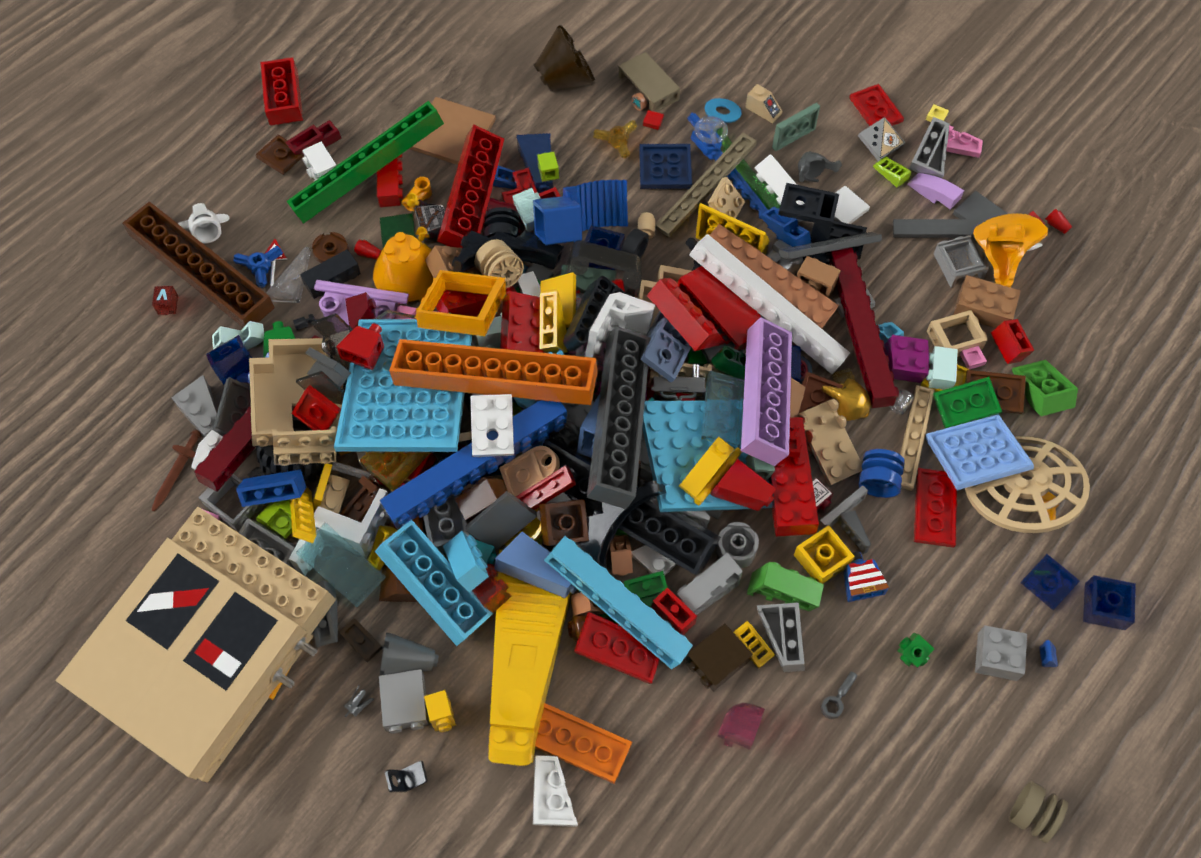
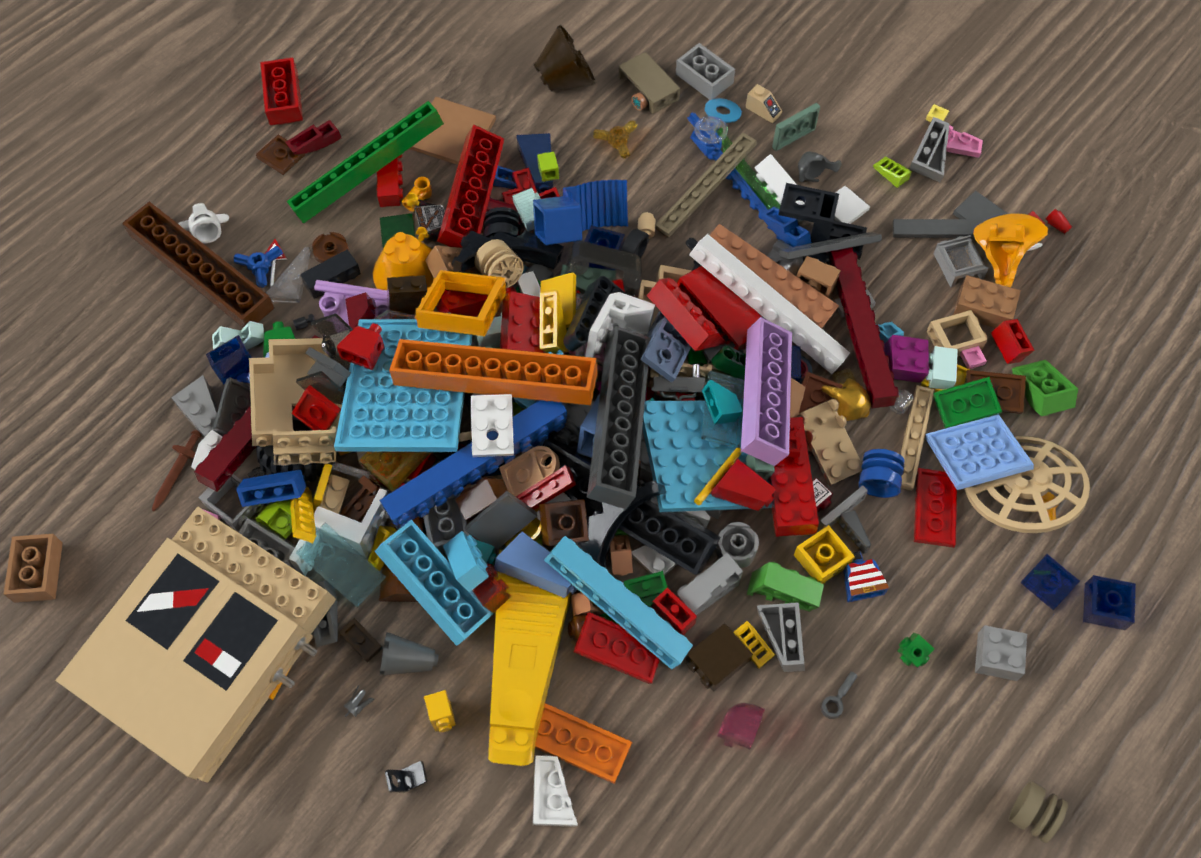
clear red brick [152,286,178,315] -> none
white brick [302,142,337,181] -> none
red cone [354,239,382,260] -> none
light grey brick [379,669,429,733] -> none
dark blue plate [639,144,692,189] -> none
red tile [643,110,664,130] -> none
yellow slope [678,437,734,499] -> none
yellow slope [696,203,770,255] -> none
tan plate [708,177,745,219] -> none
red tile [849,84,904,126] -> none
tile [858,117,905,161] -> none
lavender slope [907,173,964,209] -> none
blue slope [1039,640,1058,667] -> none
none -> medium nougat brick [3,534,63,603]
none -> dark brown brick [387,275,427,319]
none -> light grey brick [676,43,735,100]
none -> teal slope [702,380,743,424]

